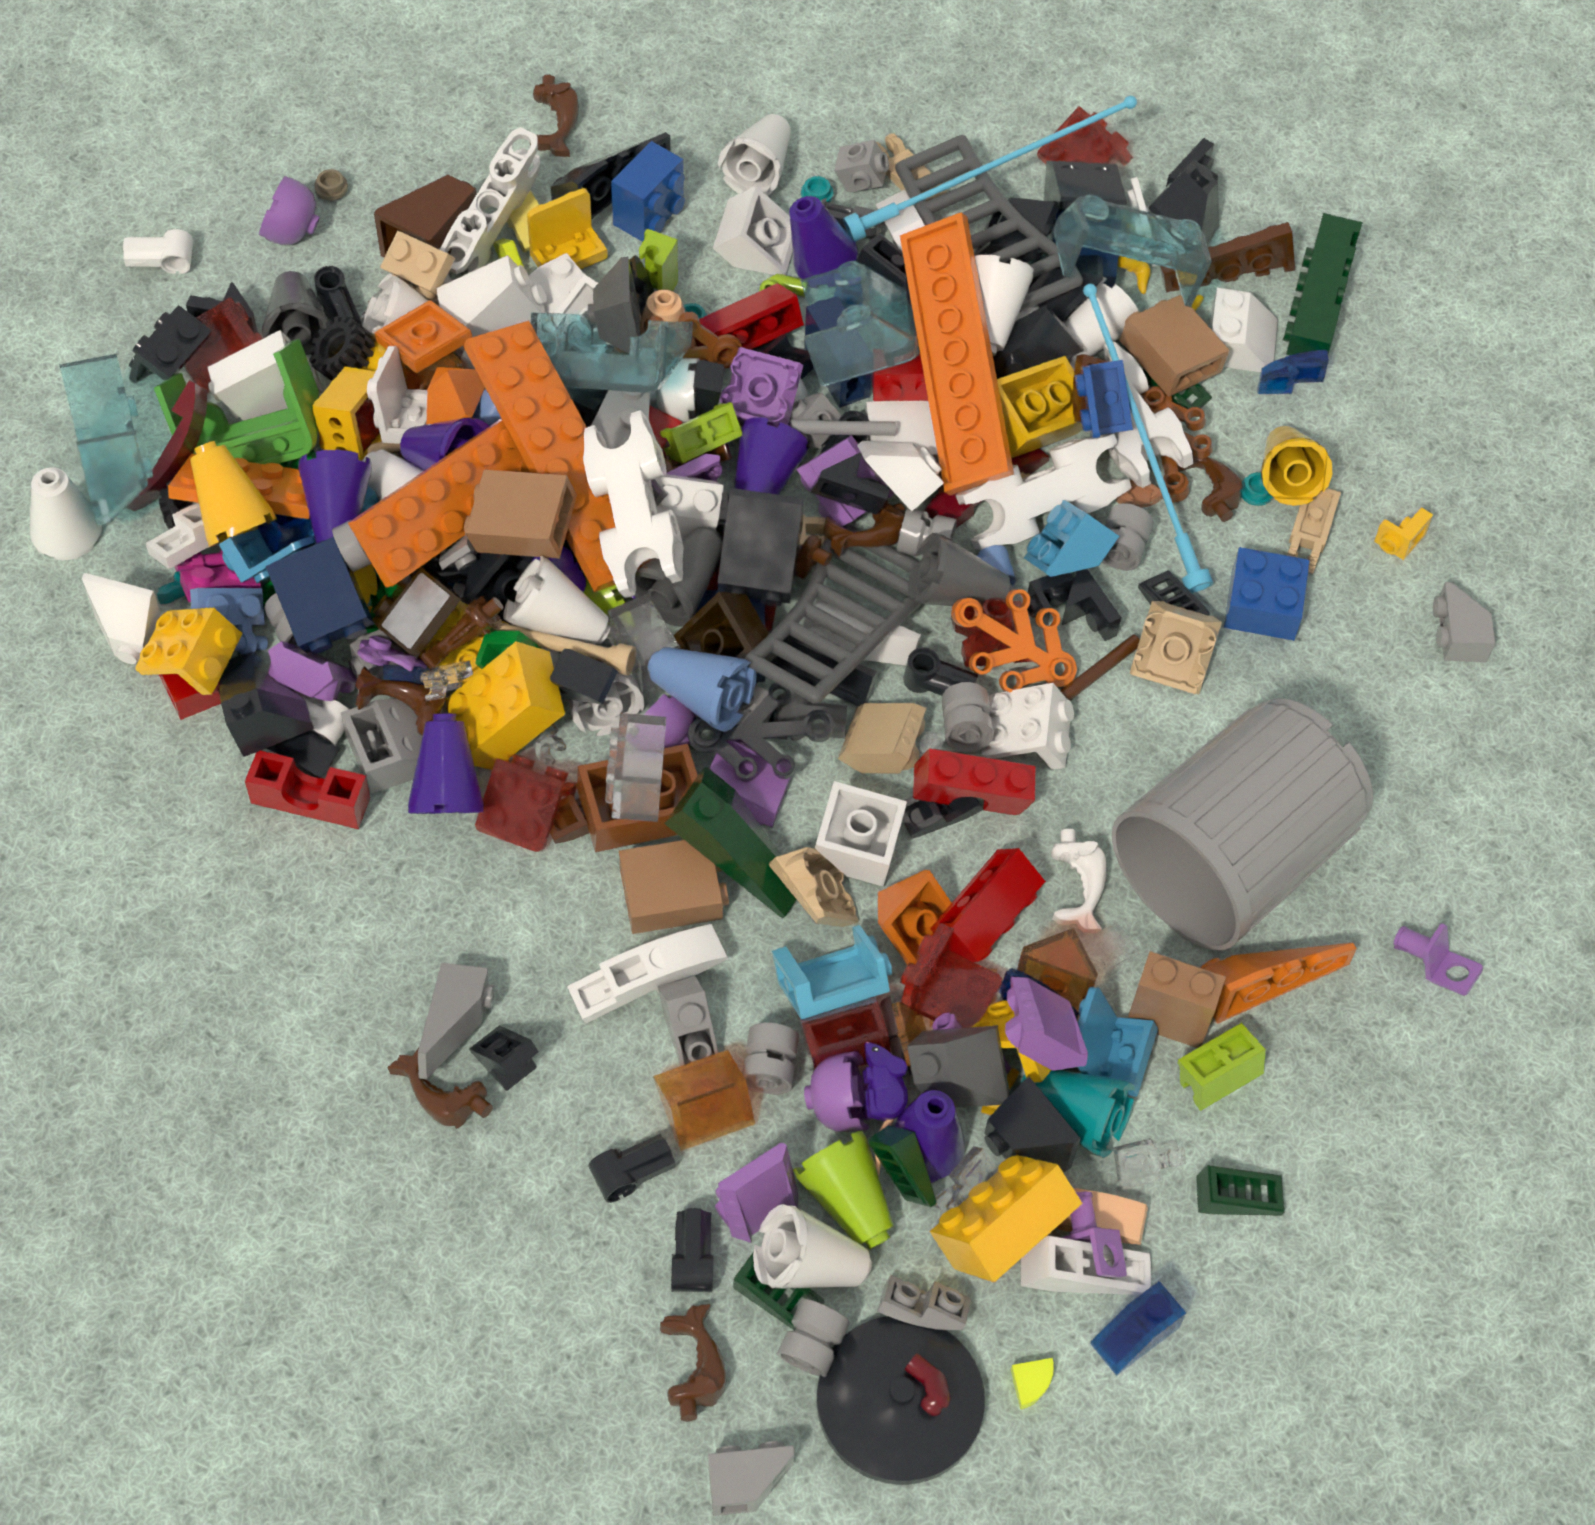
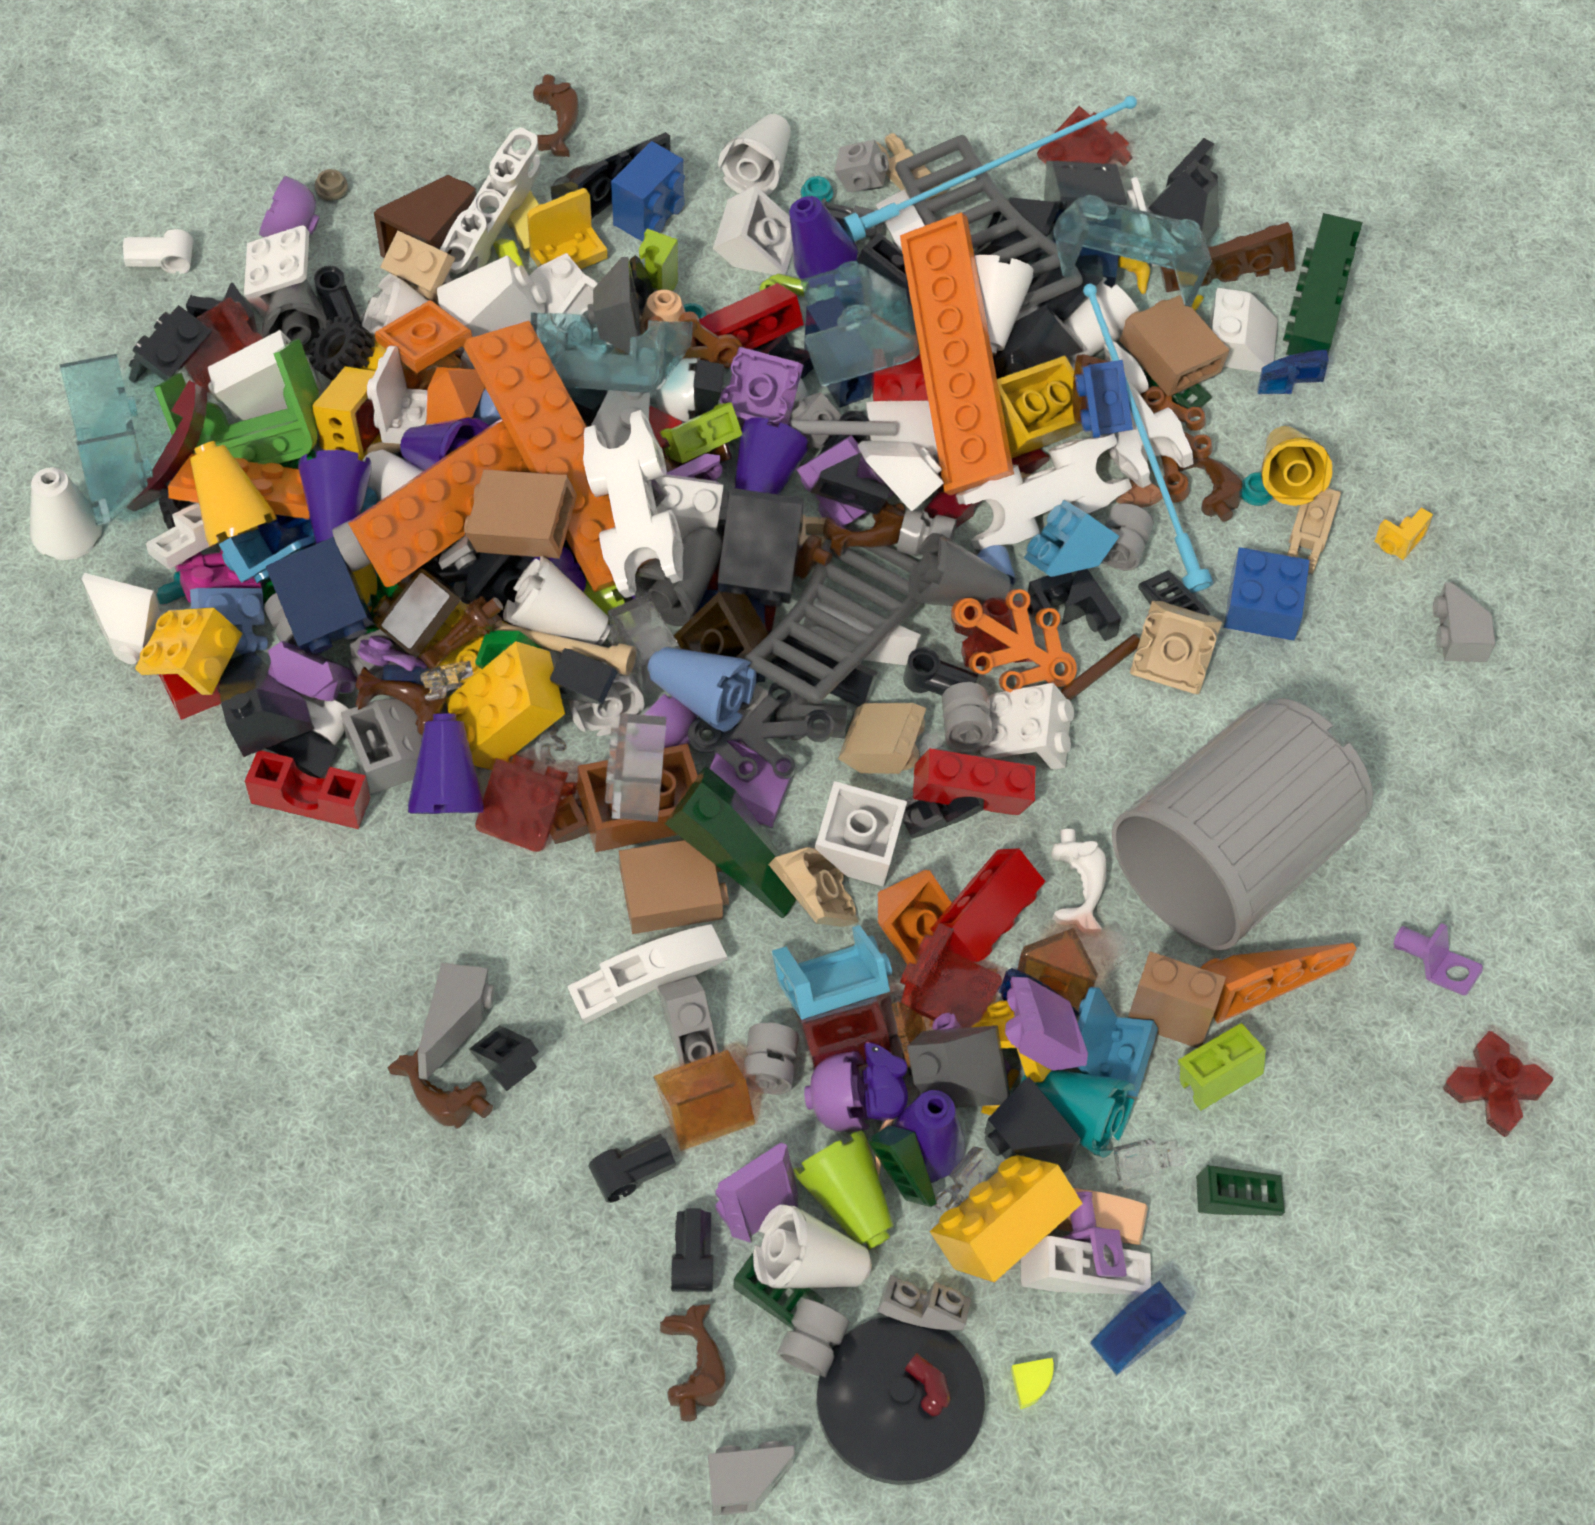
none -> white bracket [244,226,309,318]
none -> clear red plant [1443,1031,1553,1137]

